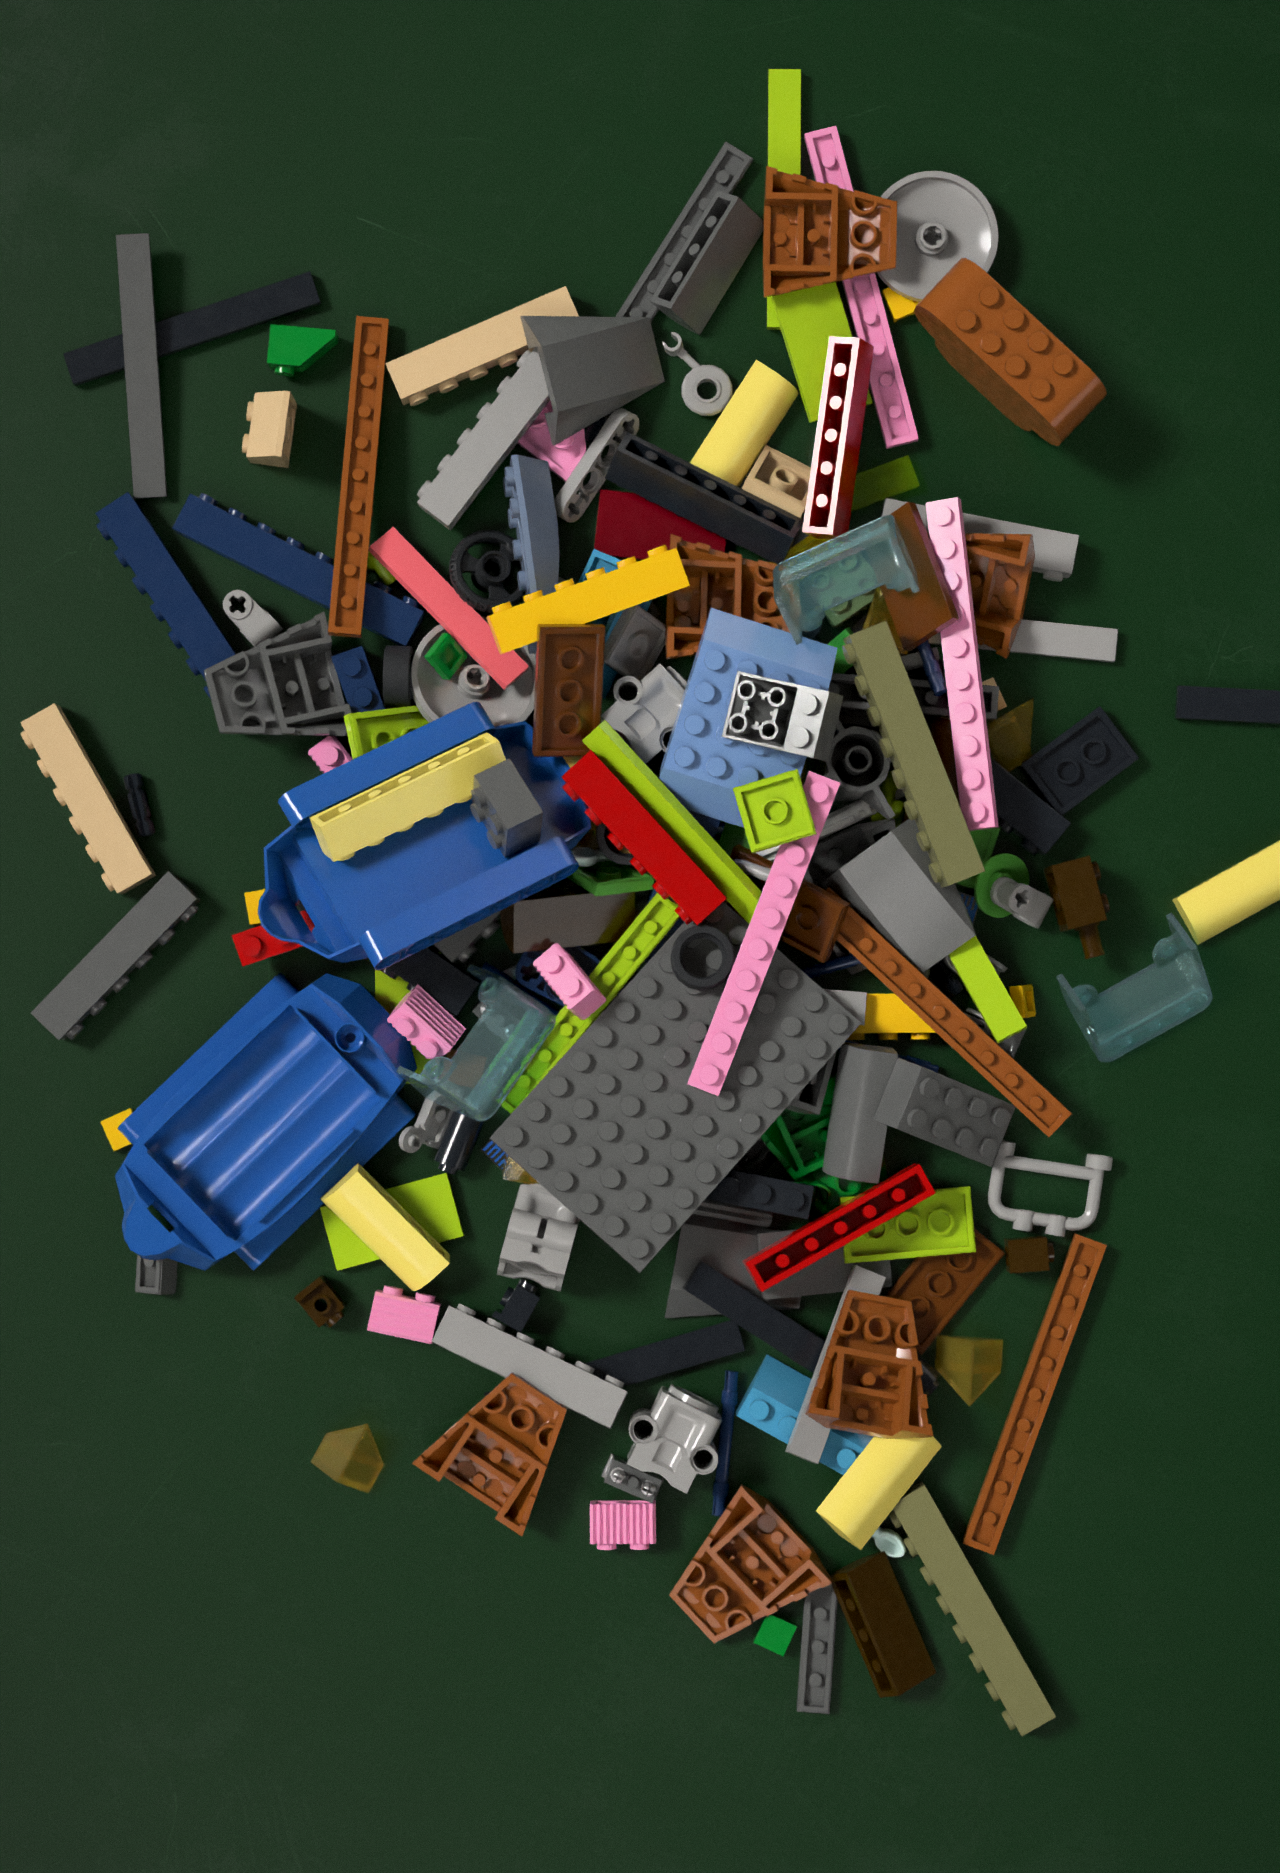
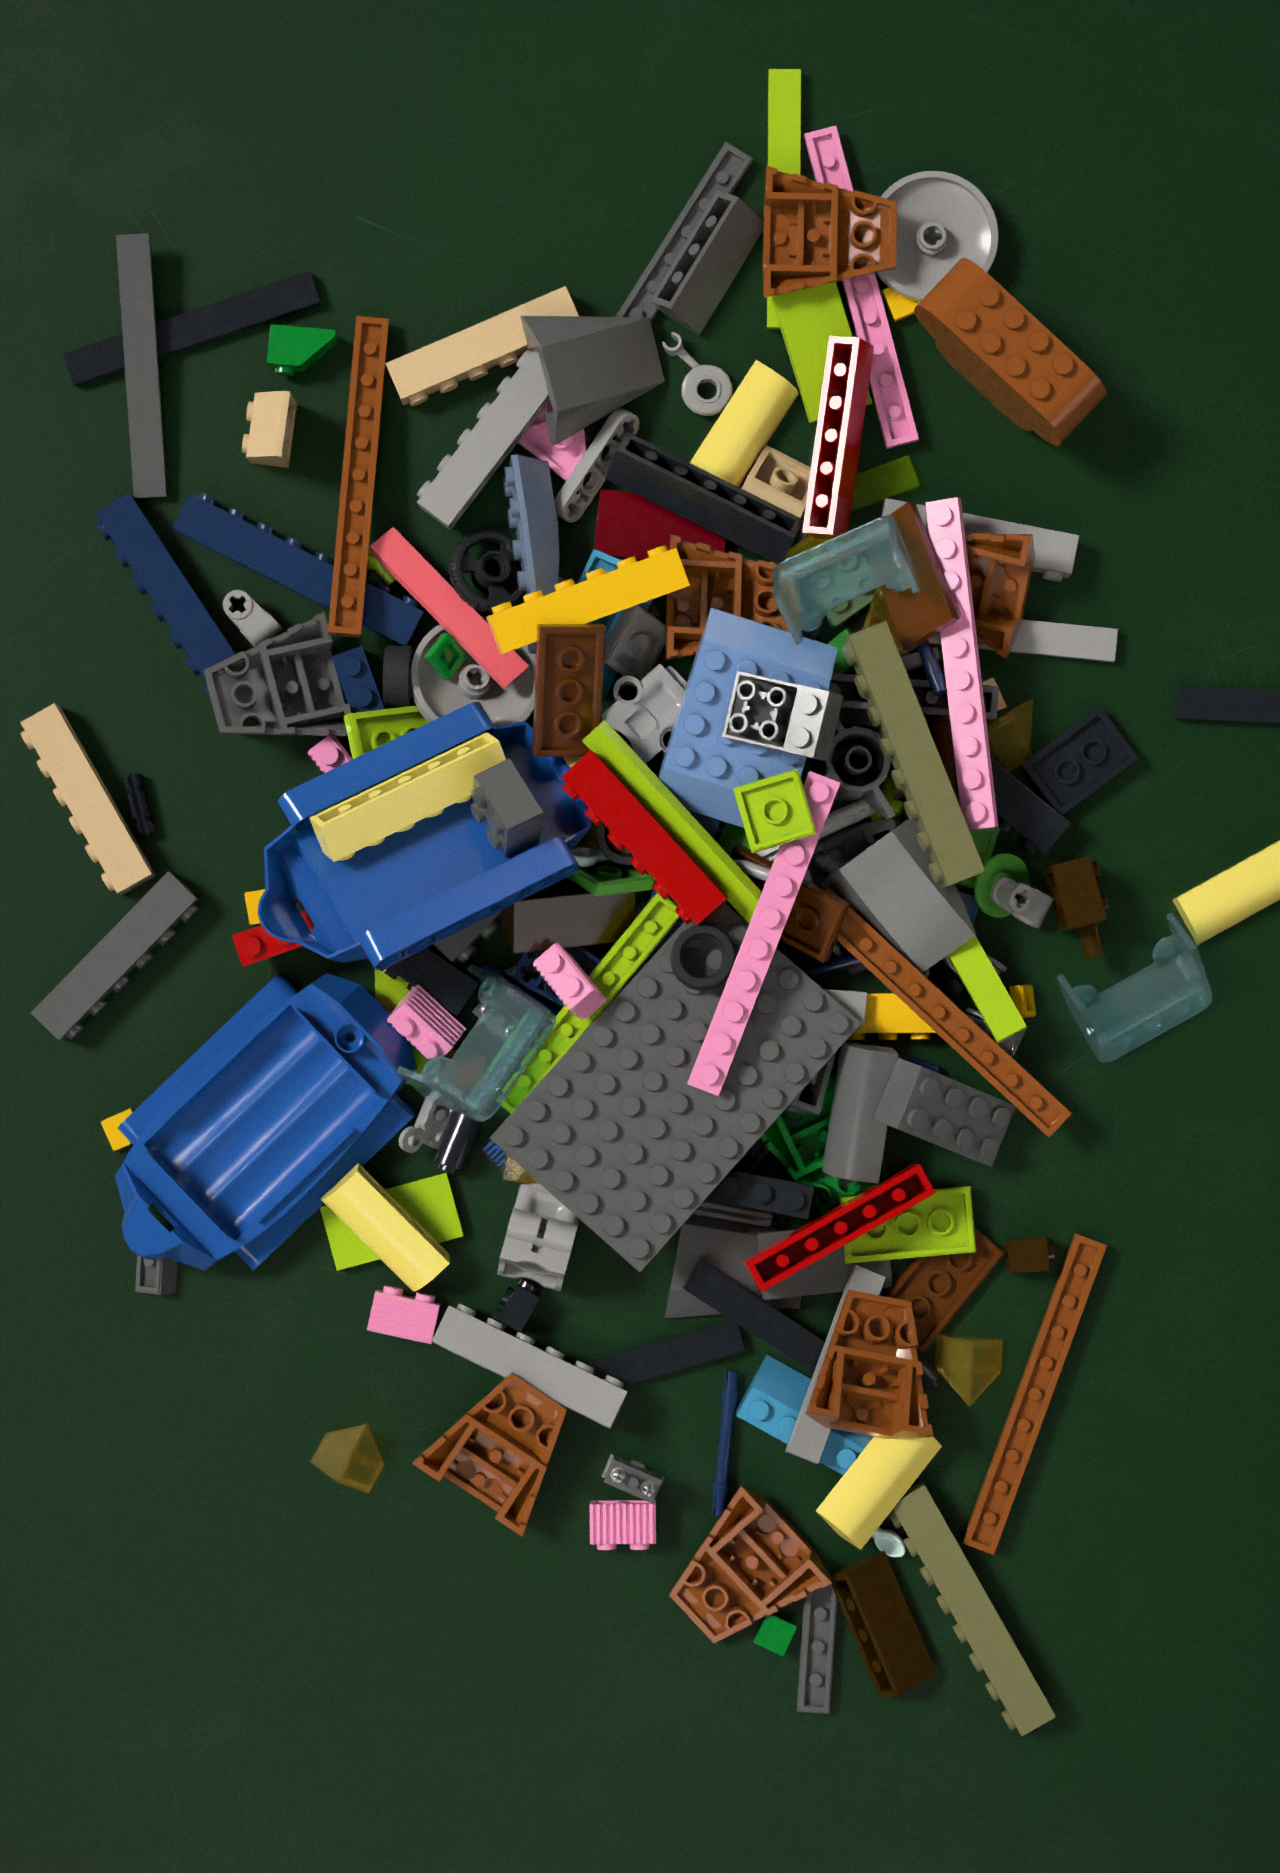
dark brown brick [294,1274,347,1328] -> none
light grey piece [627,1384,722,1494] -> none
light grey bar [988,1140,1113,1237] -> none

